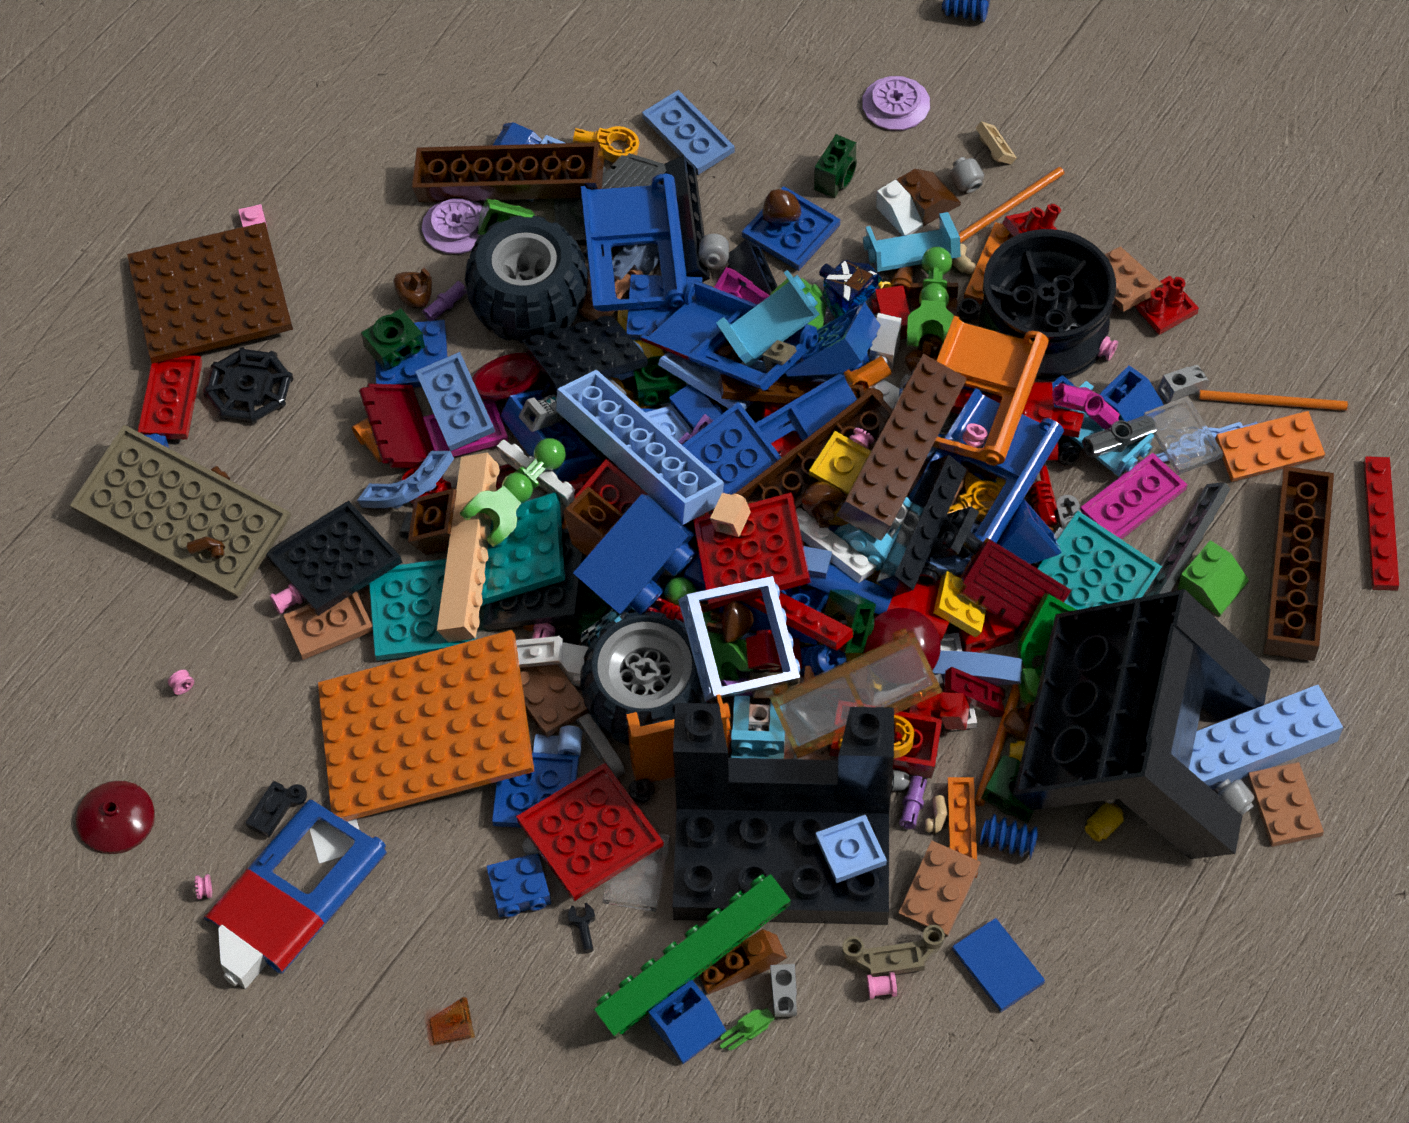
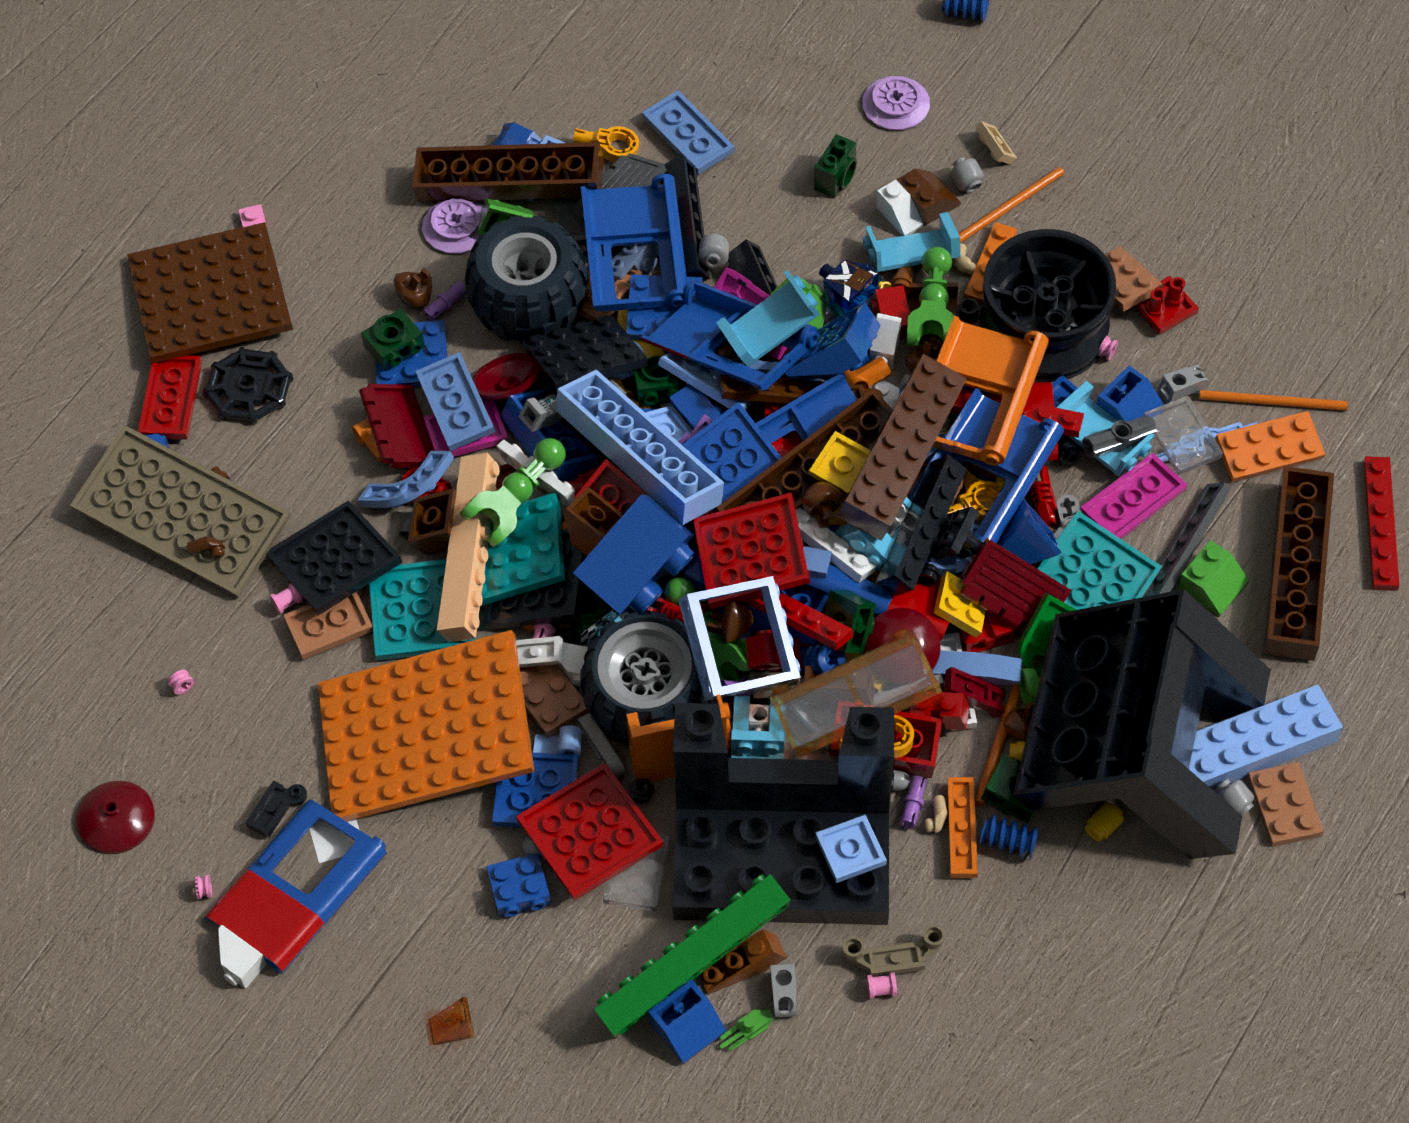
black bar [568,903,596,953] -> none
light nougat brick [710,493,751,537] -> none
blue plate [742,186,840,271] -> none
reddish brown piece [763,189,802,224] -> none
dark tan bracket [763,340,796,373] -> none
bright pink bush [849,428,874,449] -> none
nougat plate [899,840,981,936] -> none
blue tile [952,918,1045,1012] -> none
bright pink bush [962,423,988,447] -> none
red plate [1002,204,1061,236] -> none
dark pink piece [1052,383,1120,430] -> none

